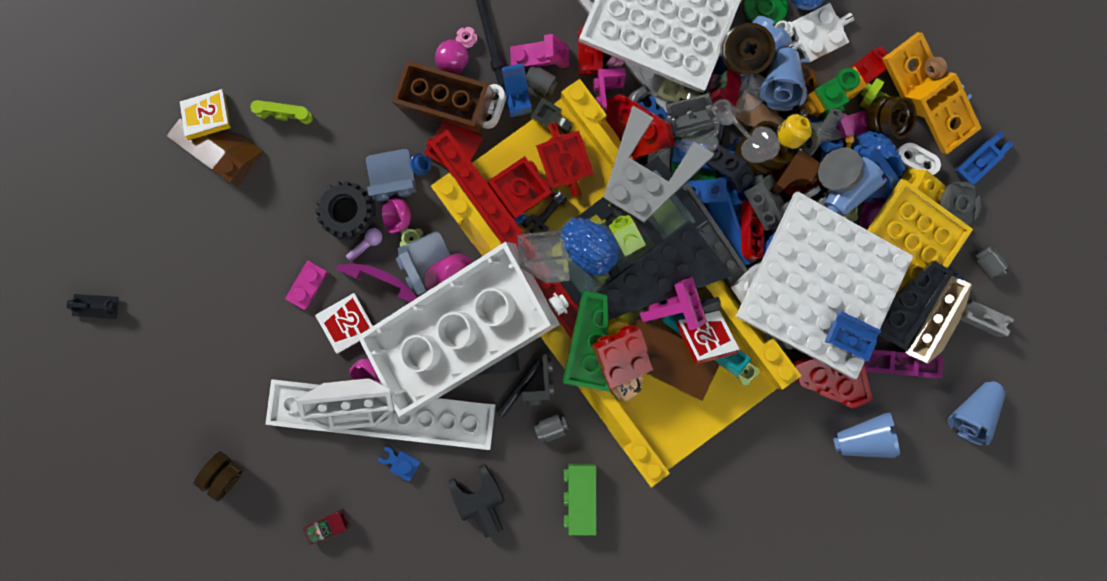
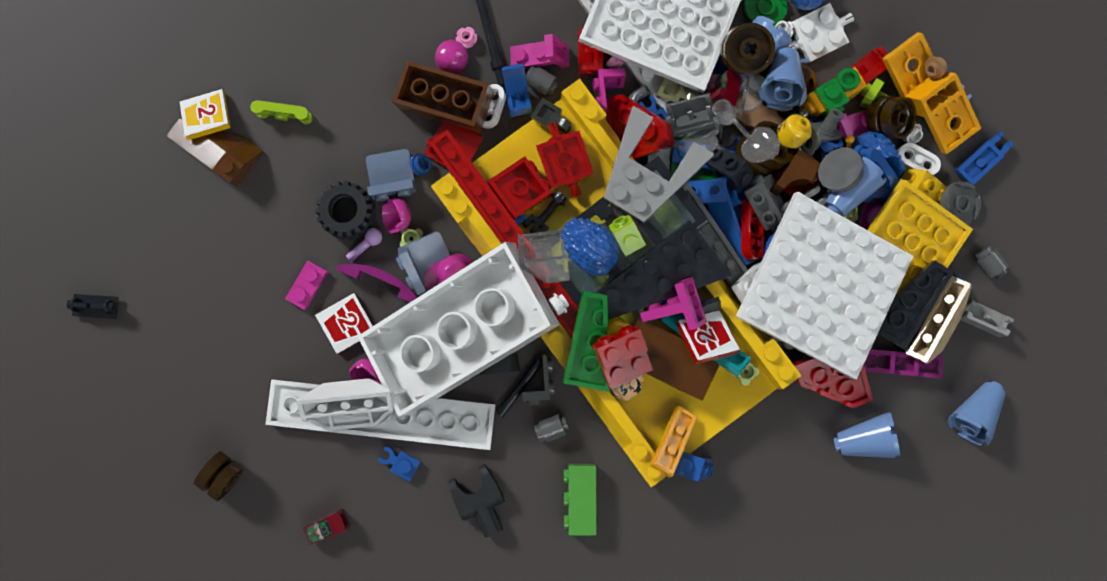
blue plate [825,311,881,362] -> none
none -> light orange tile [650,405,697,478]
none -> blue bracket [674,451,714,482]
none -> white plate [903,124,923,144]

